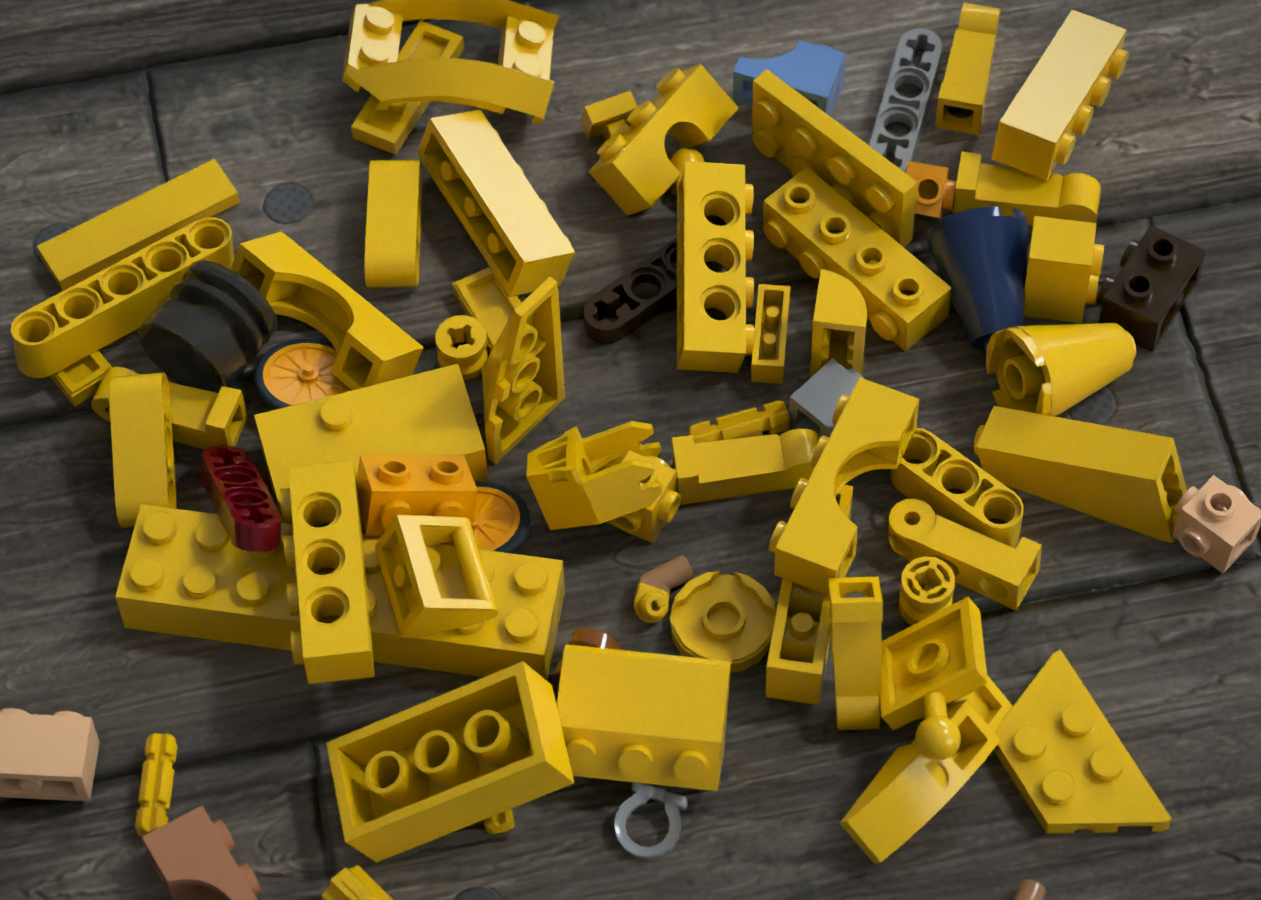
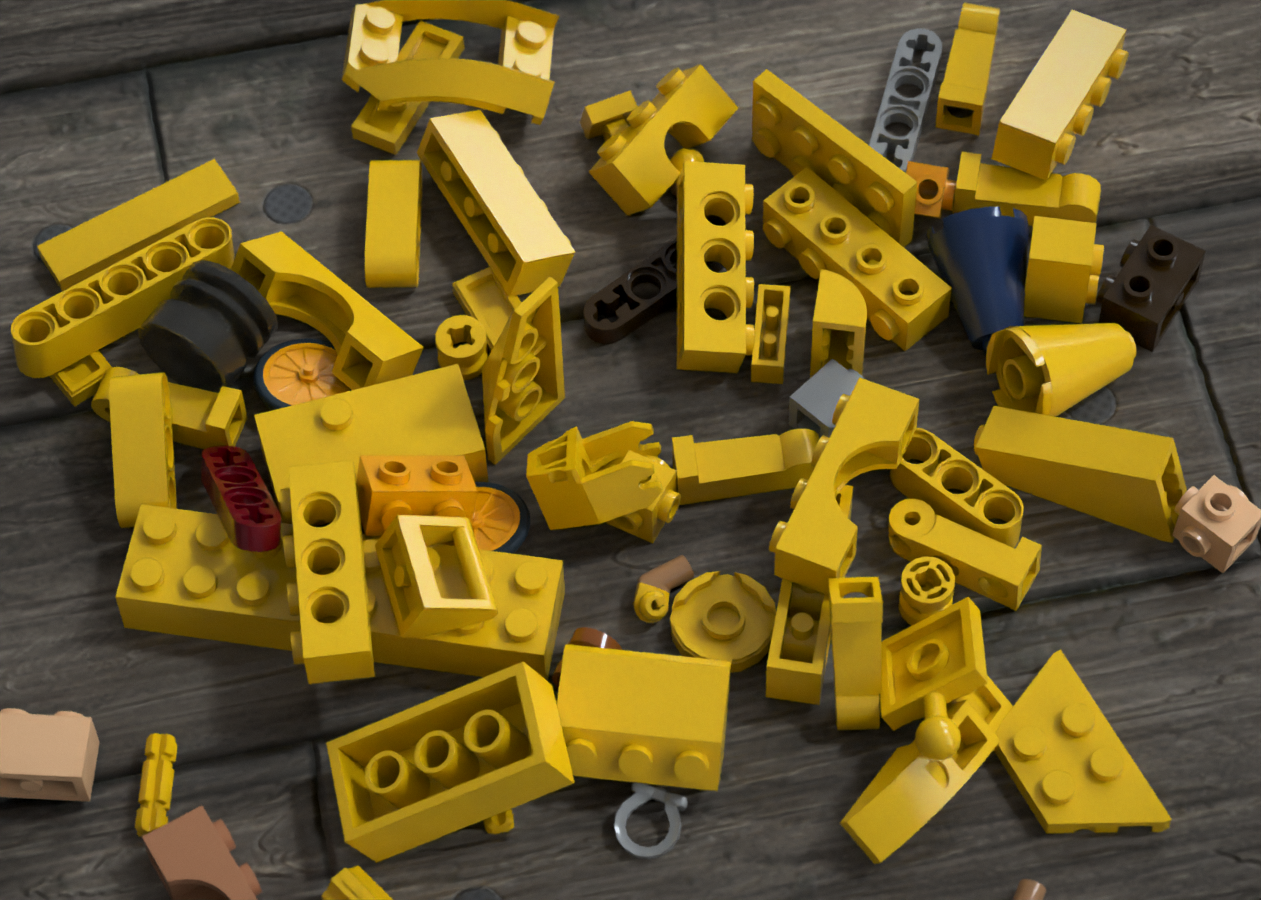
yellow axle [688,400,790,443] -> none
medium blue arch [733,40,846,116] -> none

